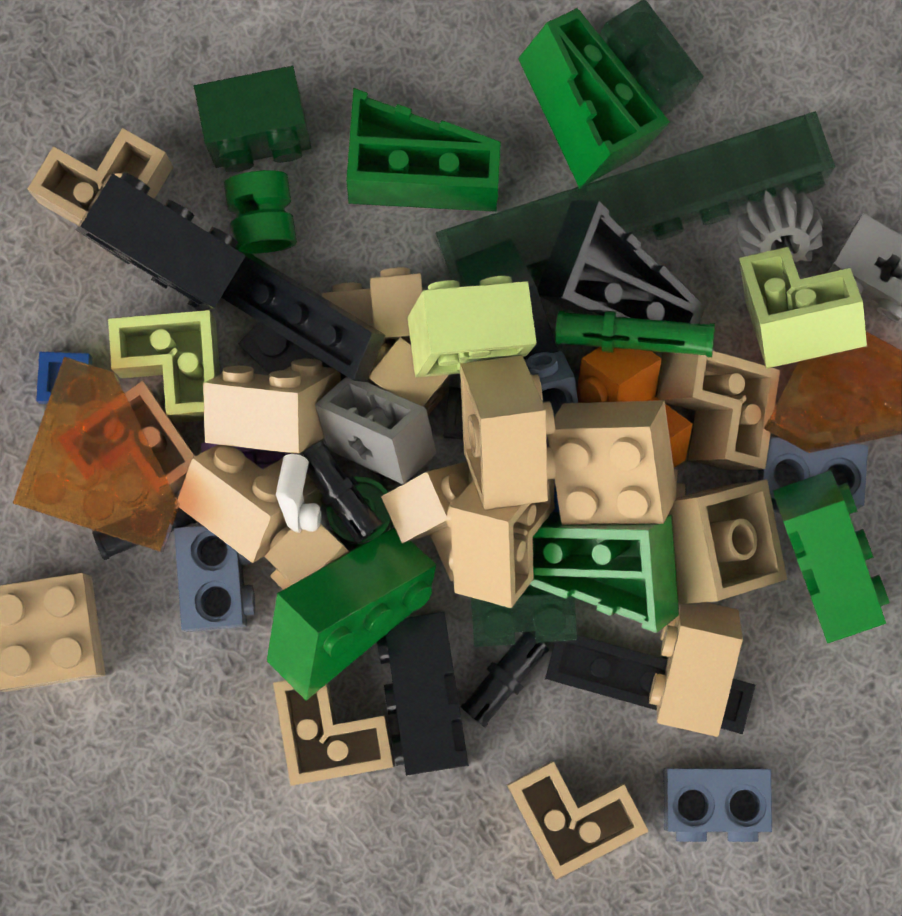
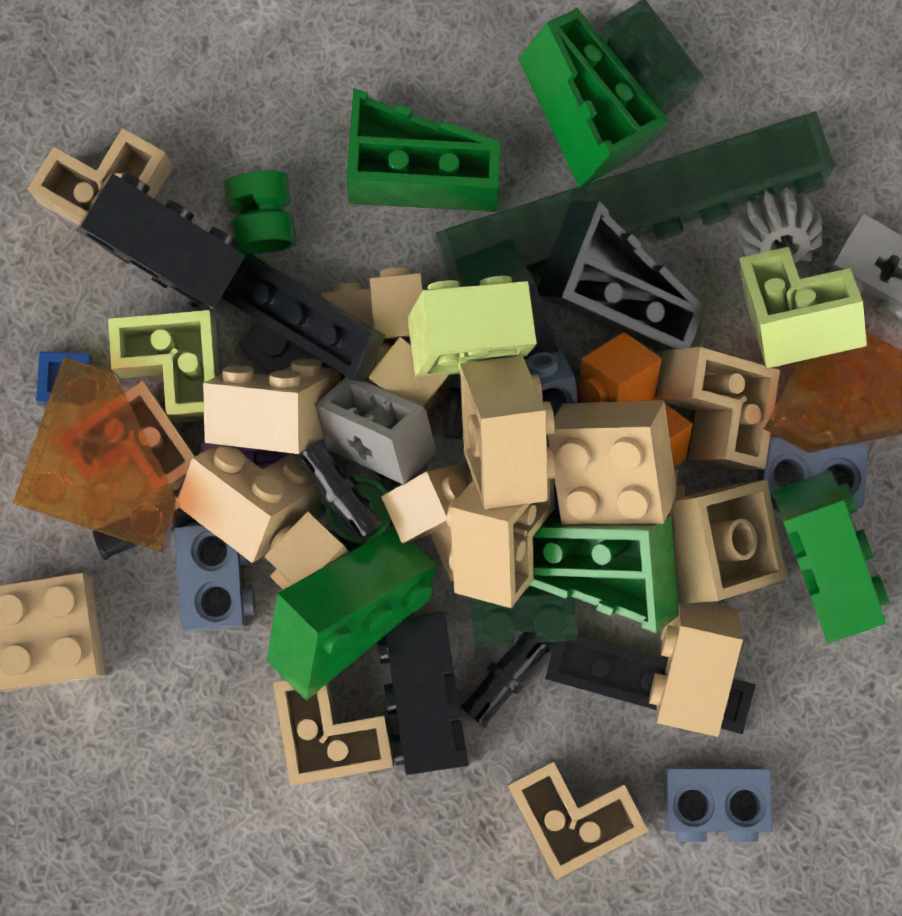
dark green brick [193,65,312,172] -> none
white arm [276,454,321,533] -> none
green pin [555,311,715,357] -> none

